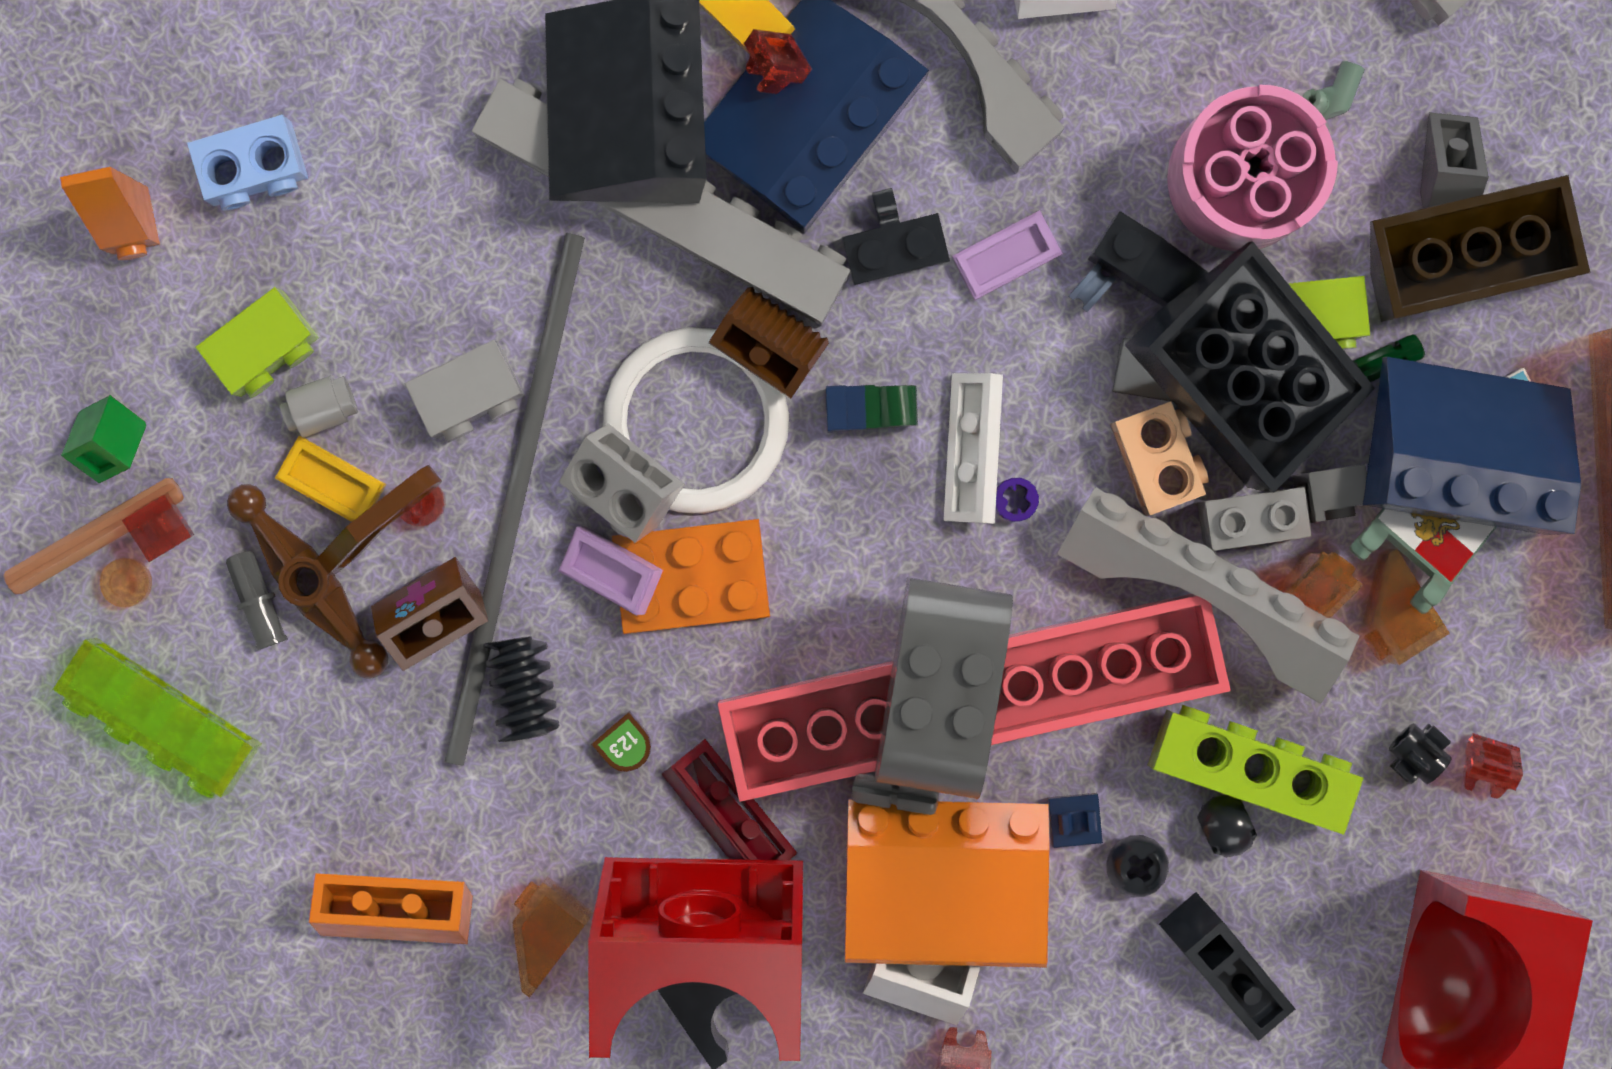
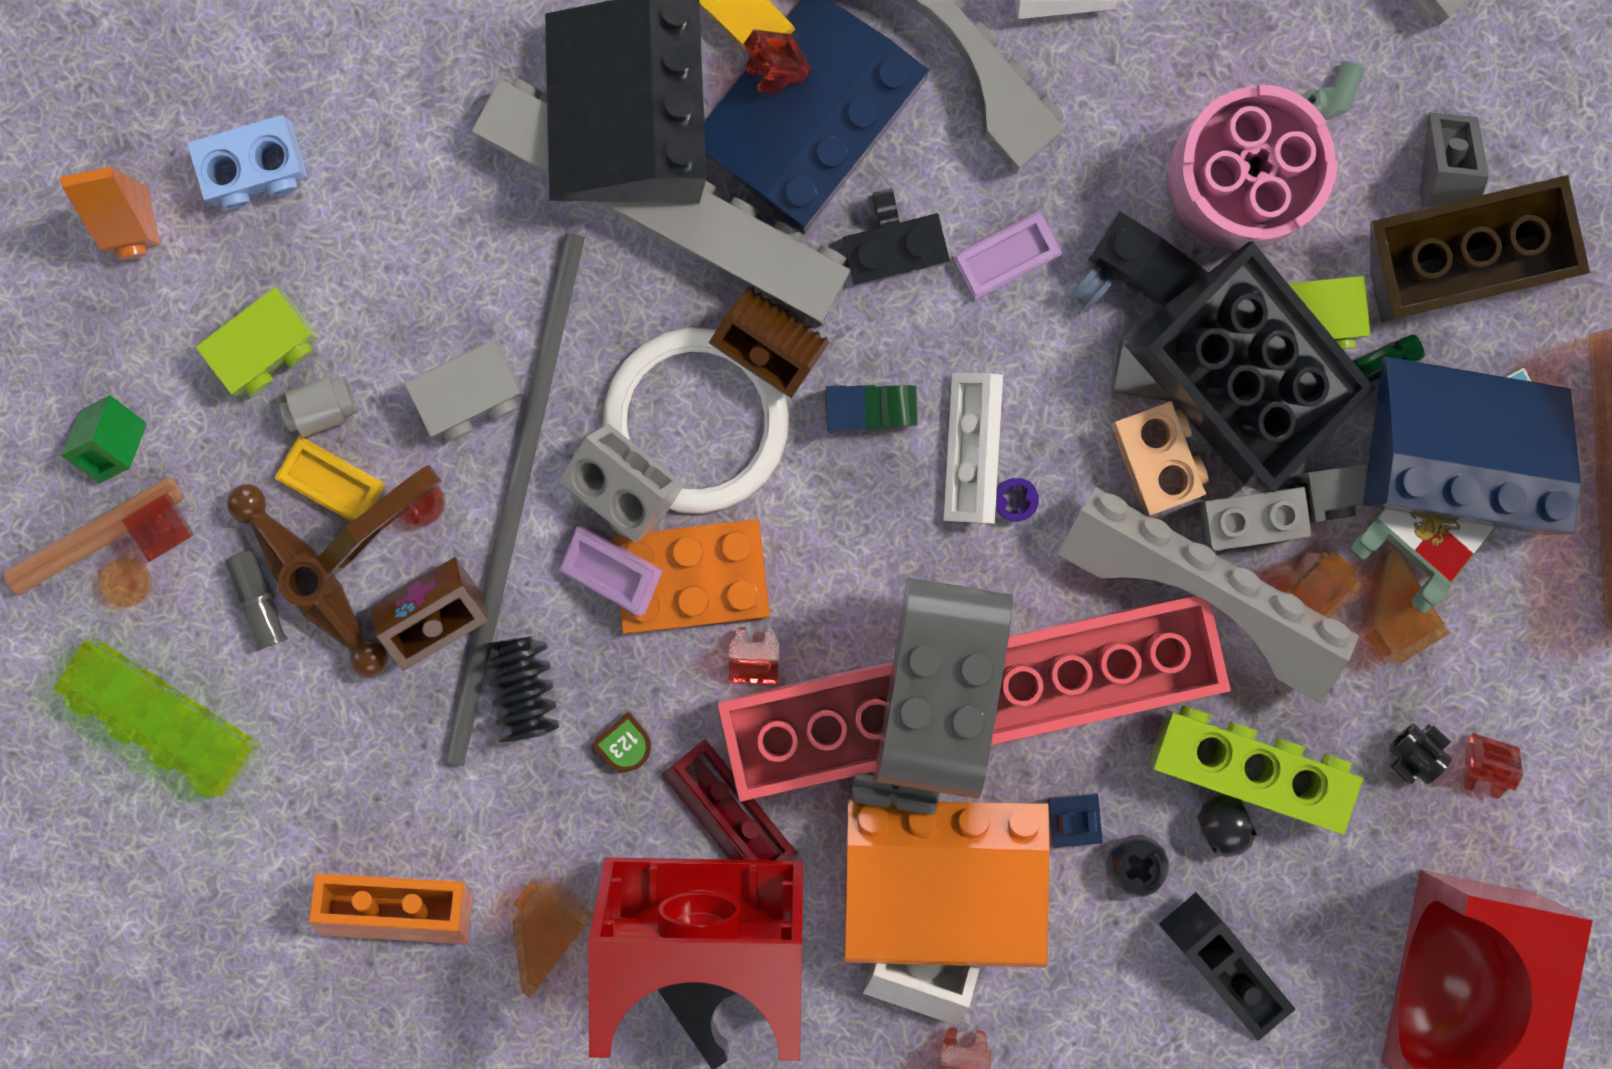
none -> clear red tile [729,627,779,684]

